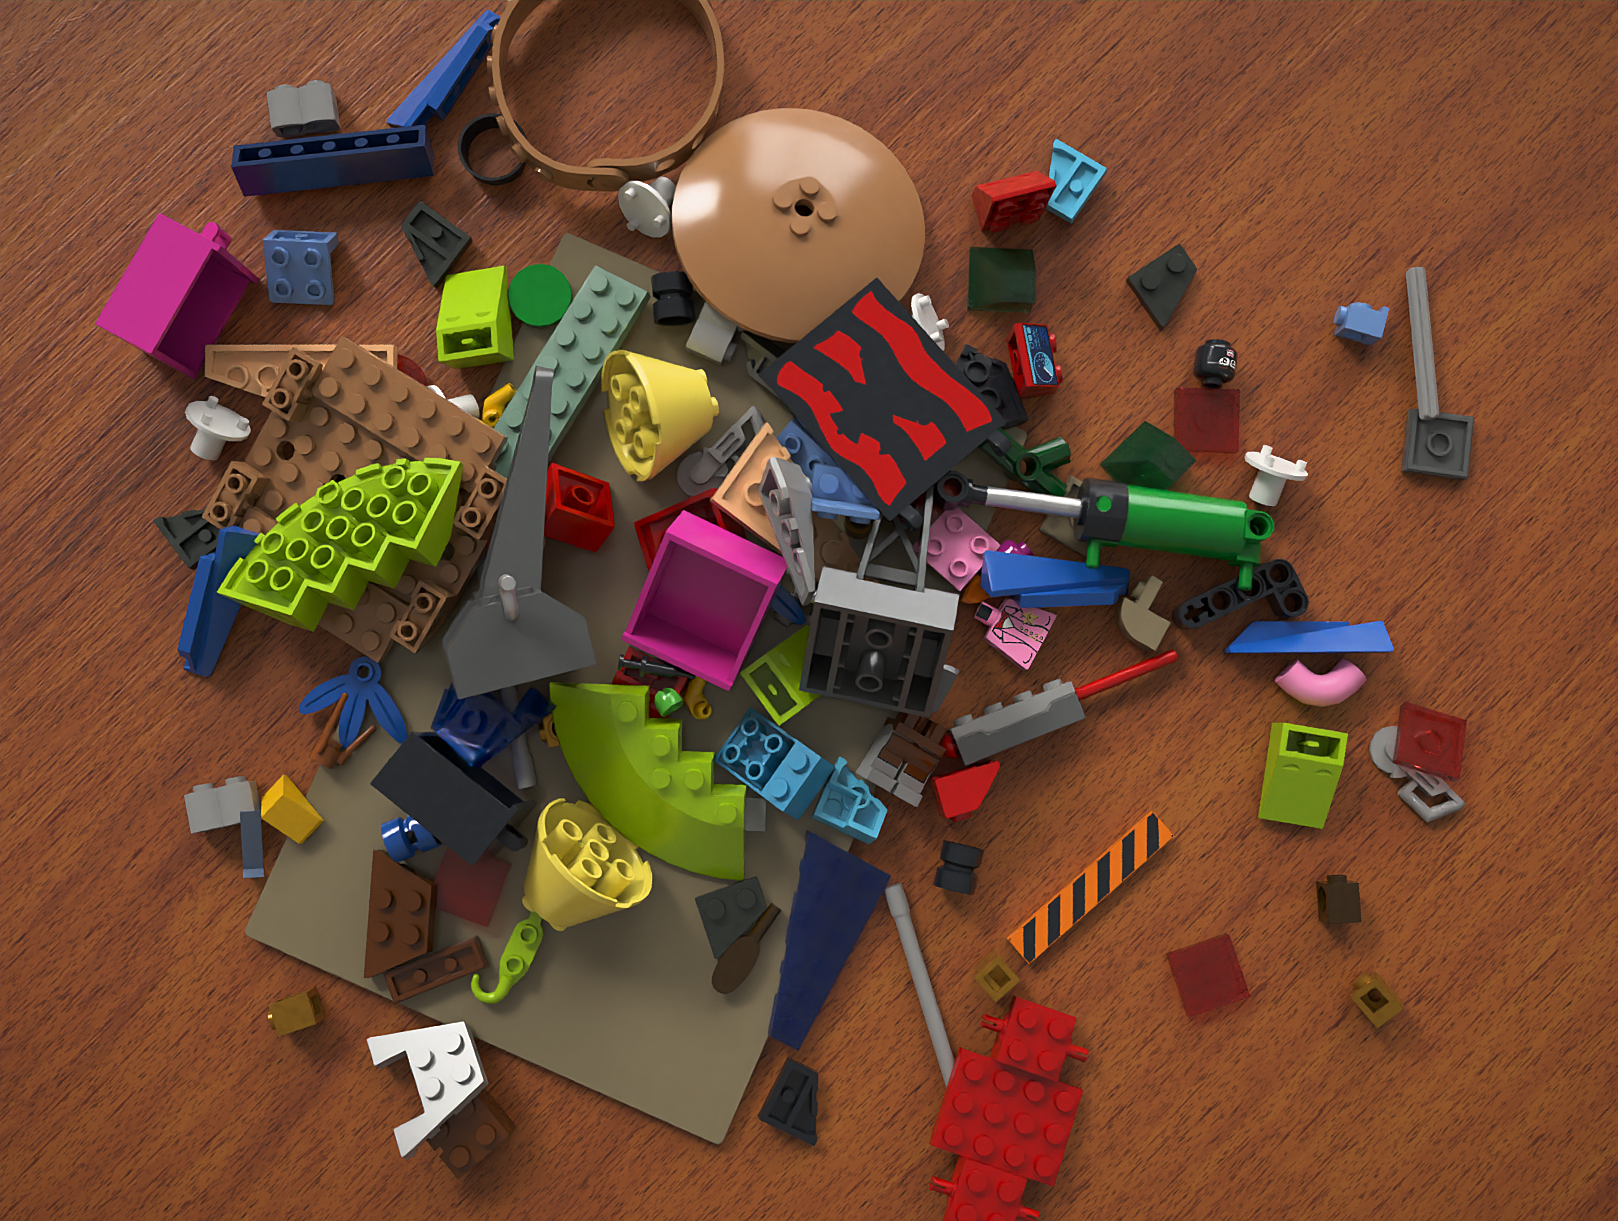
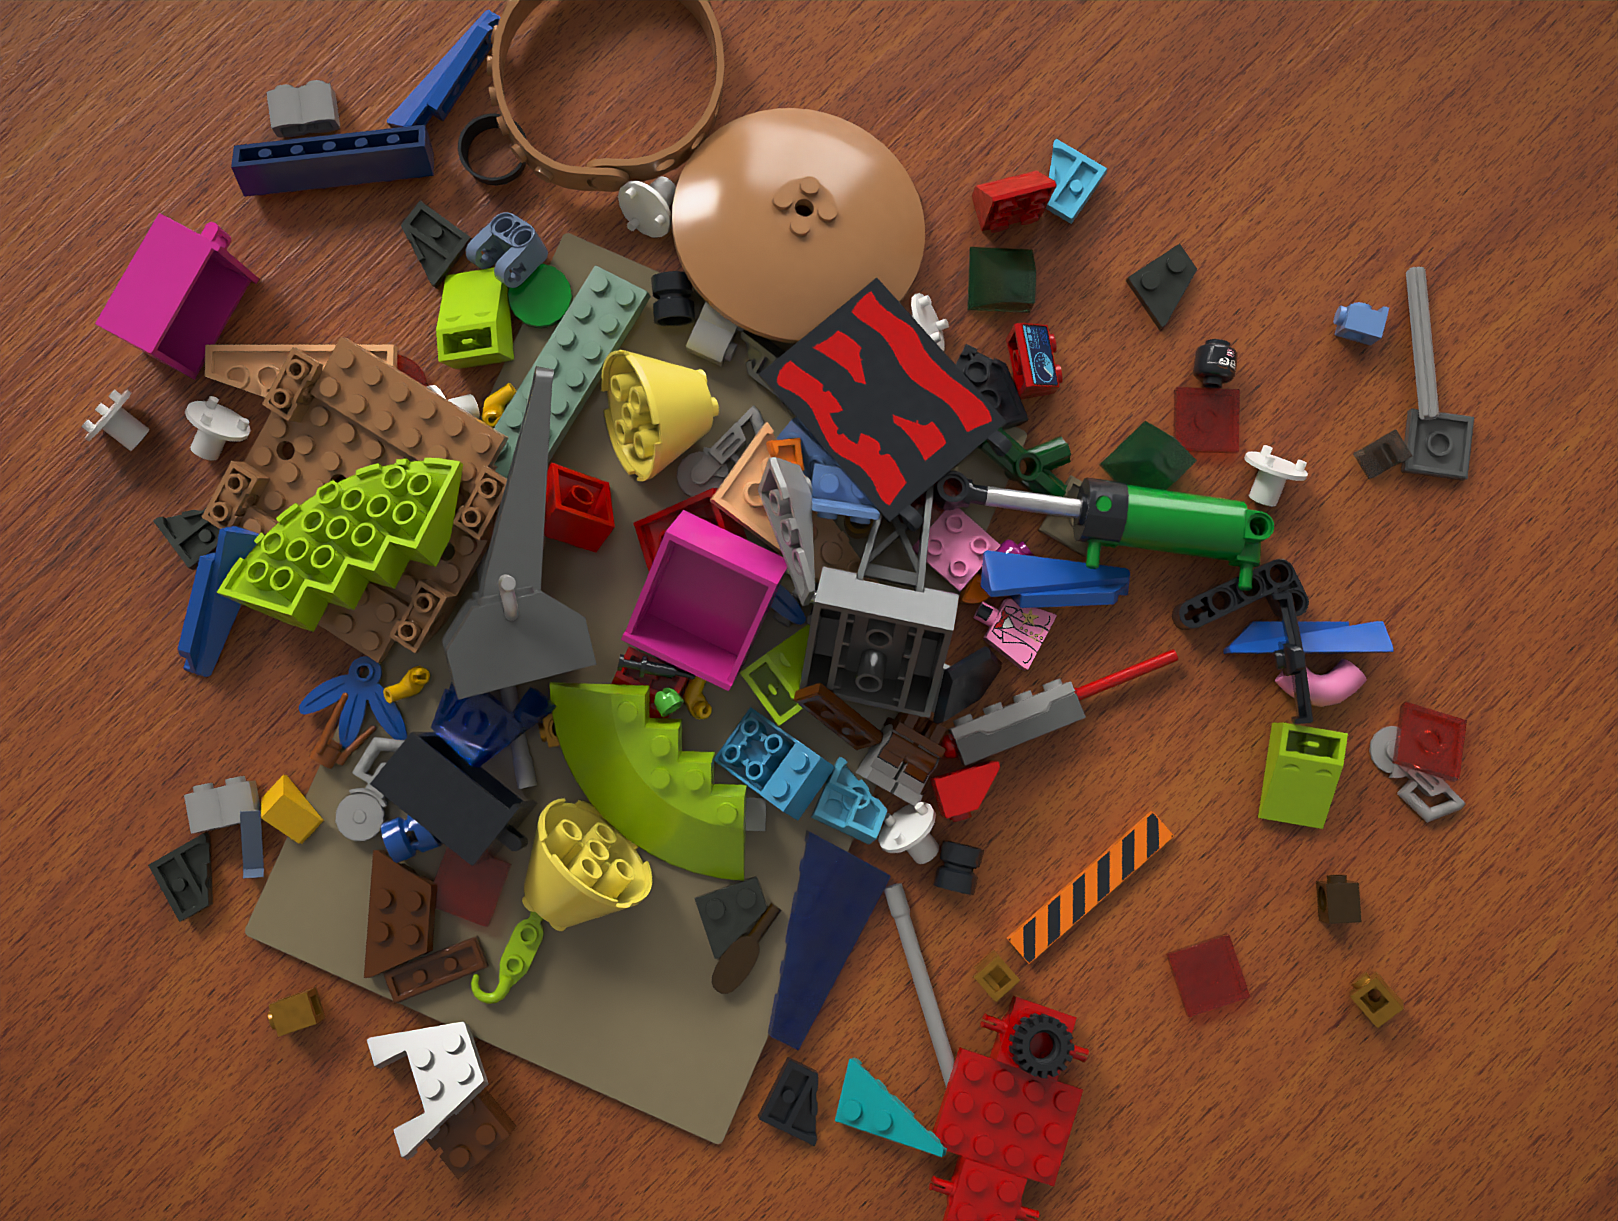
medium blue bracket [263,230,338,305] -> none
dark tan brick [1115,576,1171,652] -> none
none -> white piece [81,389,150,451]
none -> pearl dark grey wing [148,832,213,922]
none -> light grey piece [335,737,405,841]
none -> yellow arm [383,666,430,703]
none -> sand blue piece [466,212,548,288]
none -> orange tile [766,438,804,471]
none -> reddish brown tile [794,683,883,750]
none -> teal wing [835,1057,947,1157]
none -> white piece [878,802,939,864]
none -> black tile [933,646,1002,724]
none -> black tyre [1009,1013,1074,1078]
none -> black plate [1270,592,1313,724]
none -> clear smoke panel [1353,429,1412,479]

